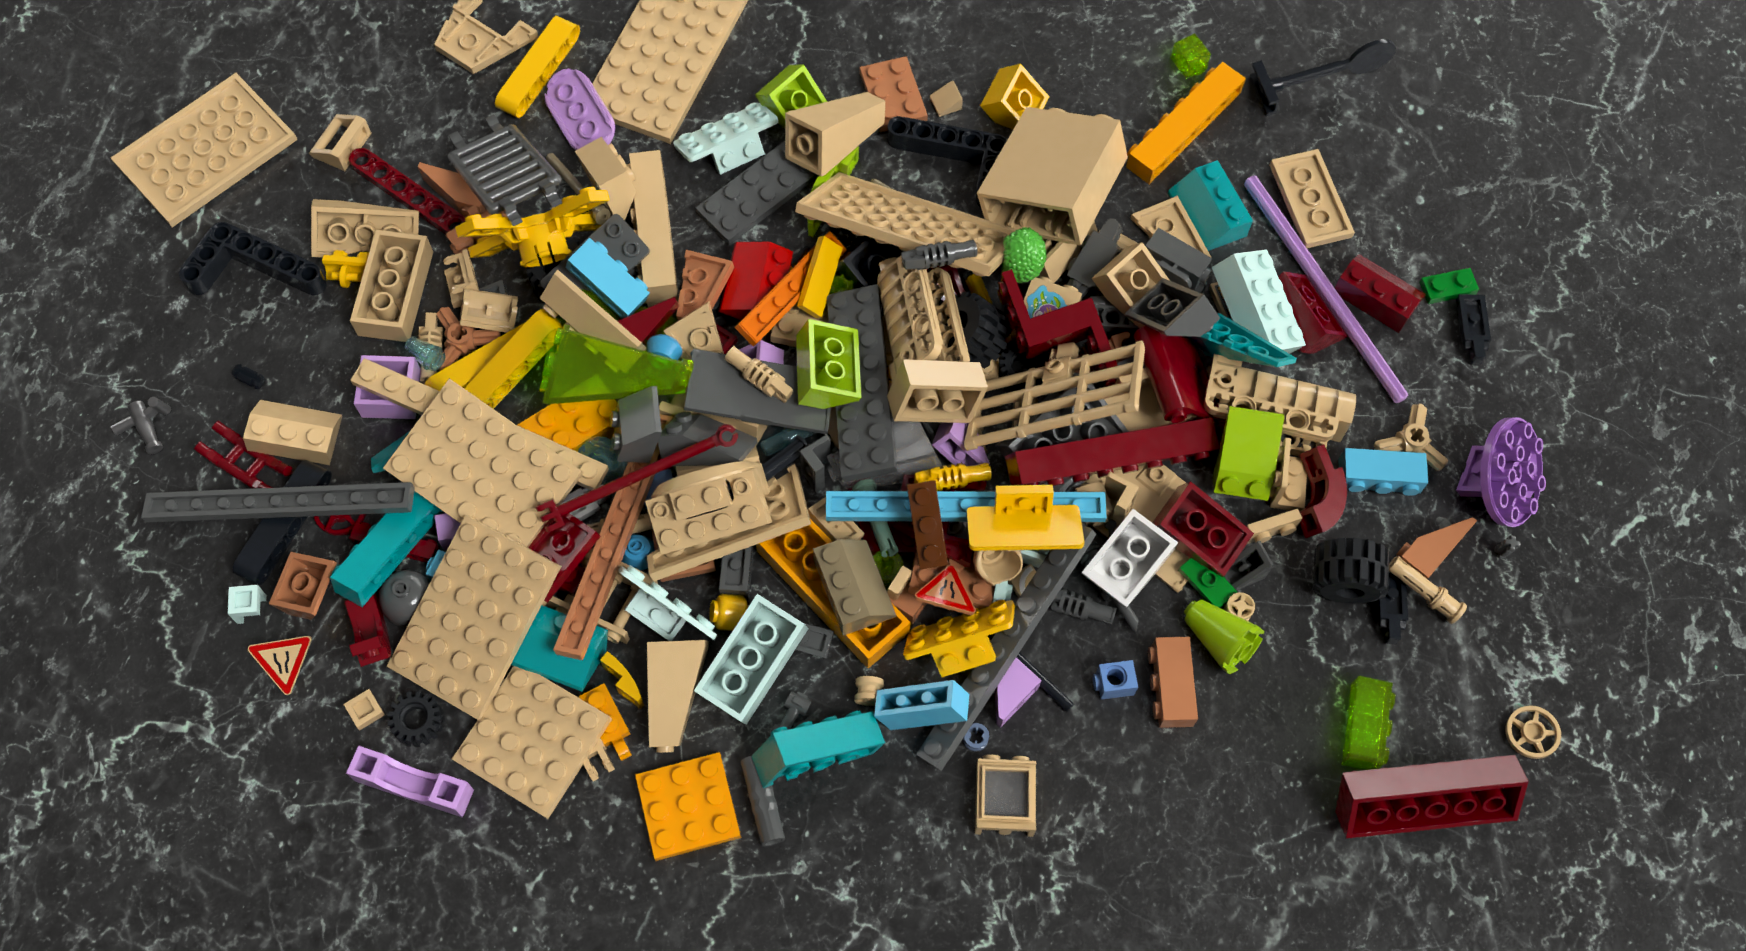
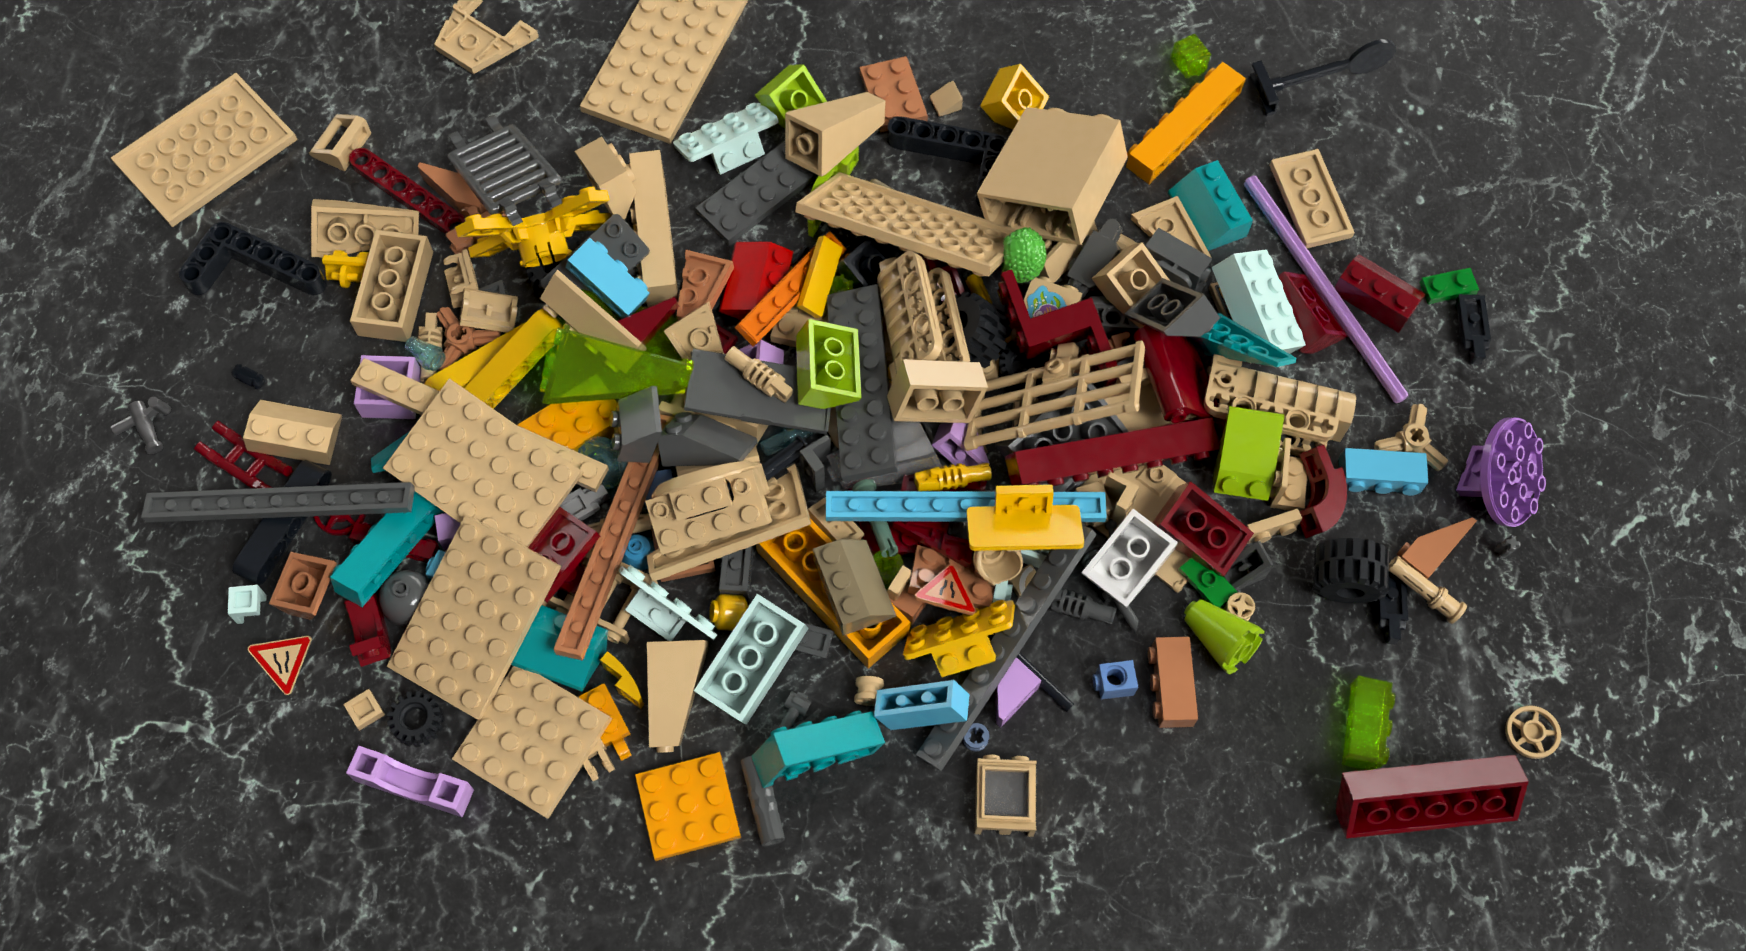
yellow beam [495,16,580,118] -> none
dark red hinge [535,424,738,532] -> none
lavender tile [545,69,615,150] -> none
dark tan bar [546,153,612,225] -> none
dark azure cone [647,334,683,369] -> none
dark grey hinge [901,240,978,270] -> none
reddish brown brick [906,480,948,570] -> none

